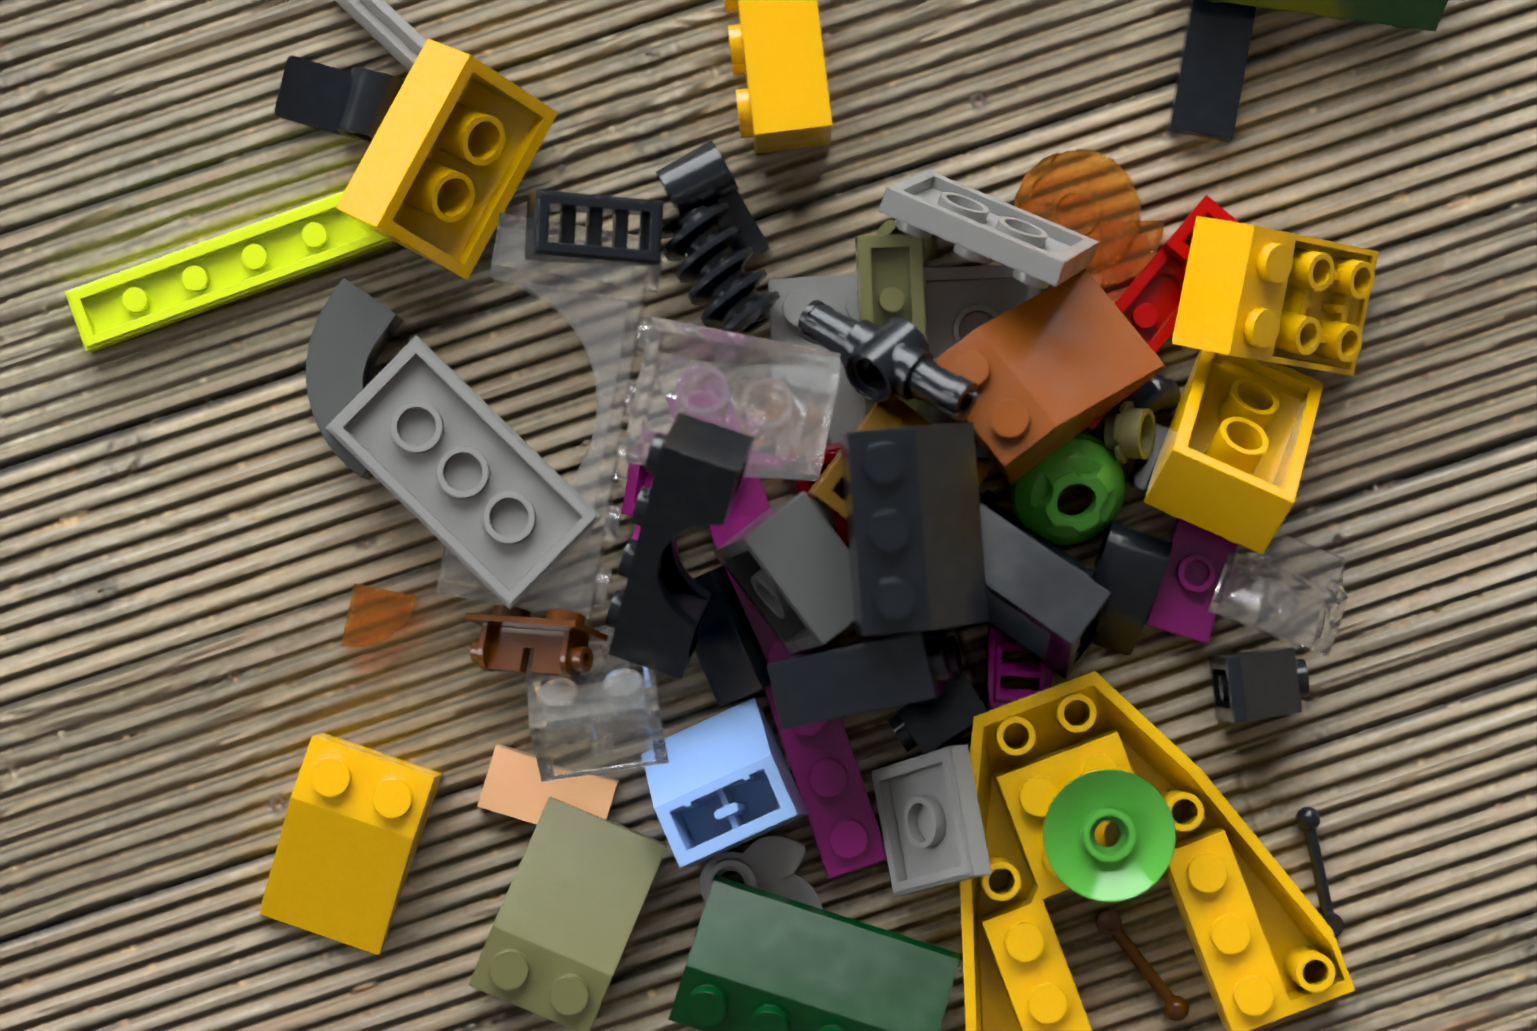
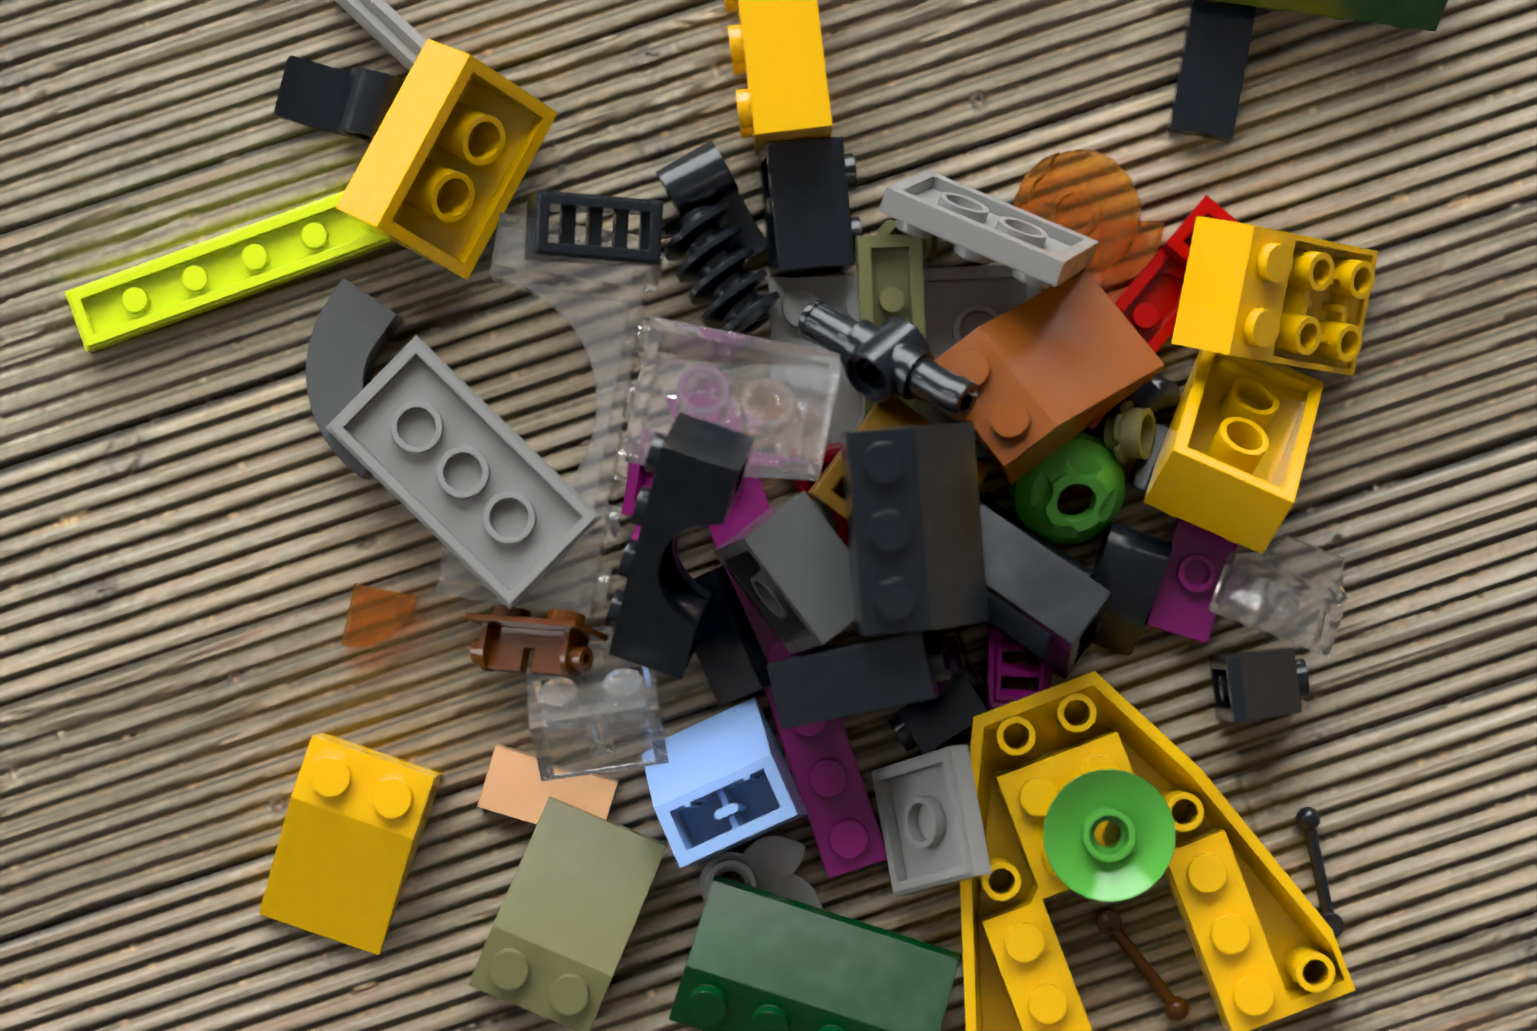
none -> black brick [758,136,863,278]

